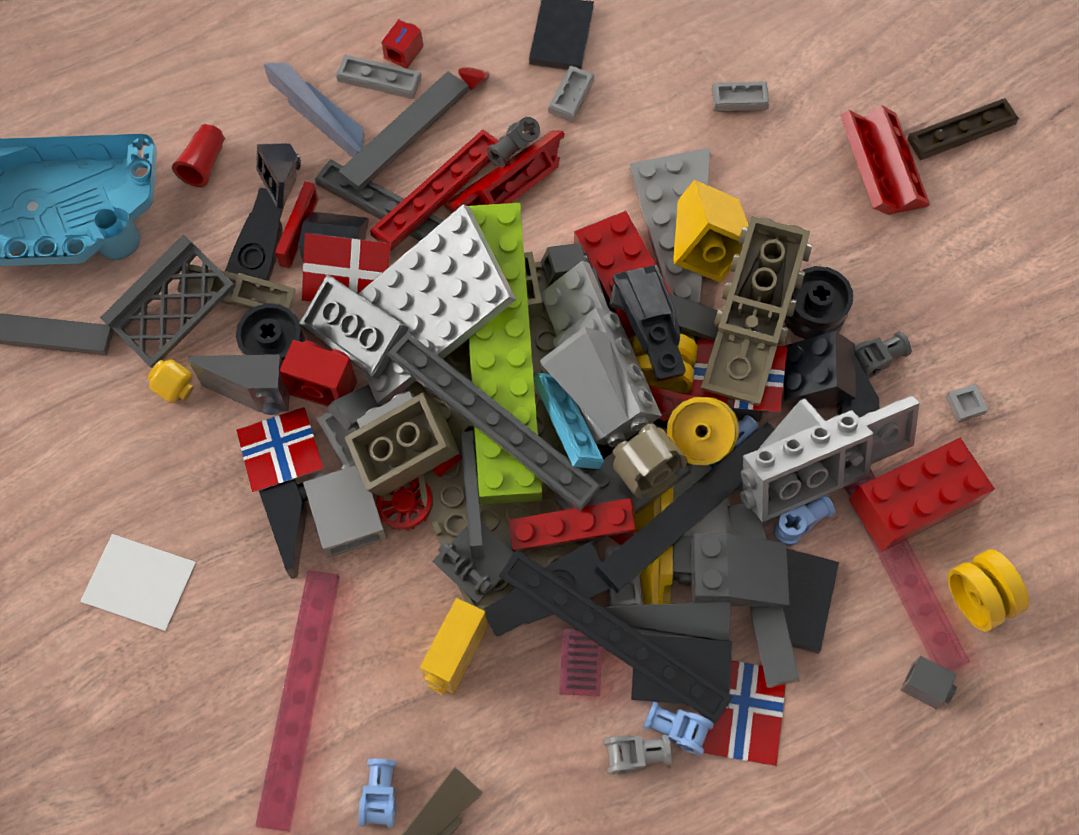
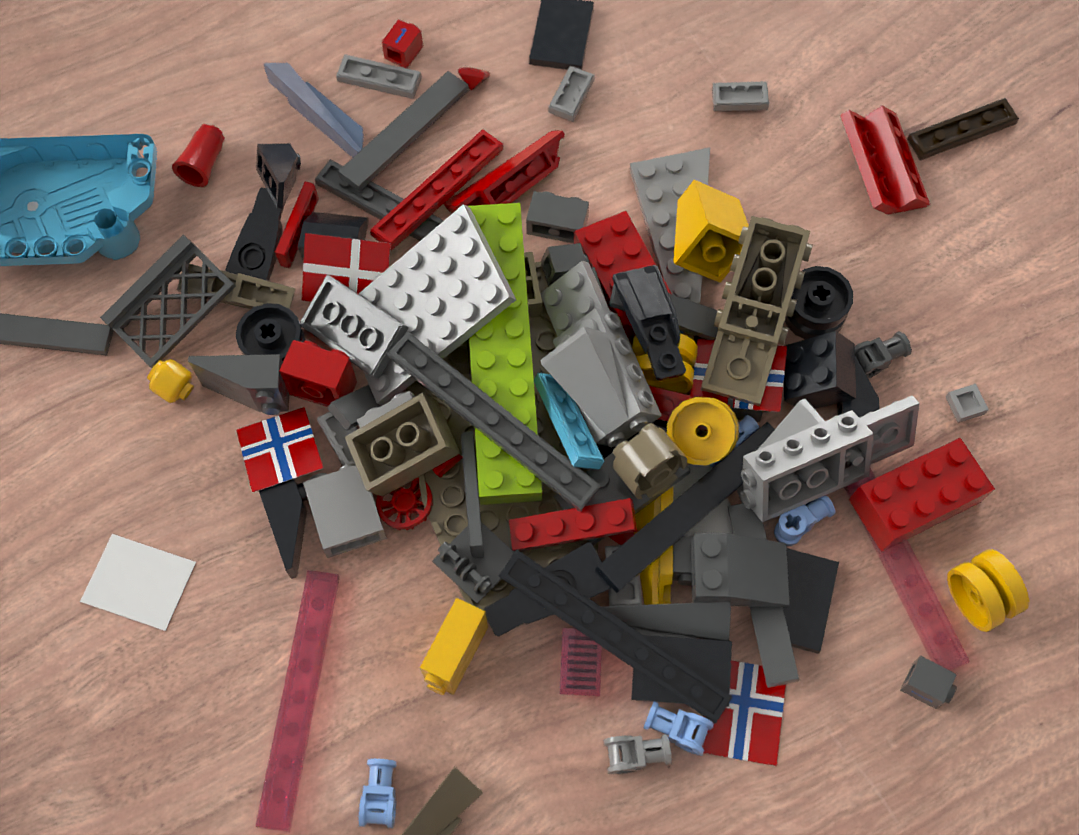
dark grey connector [486,117,540,167] -> none
none -> dark grey brick [526,191,589,243]

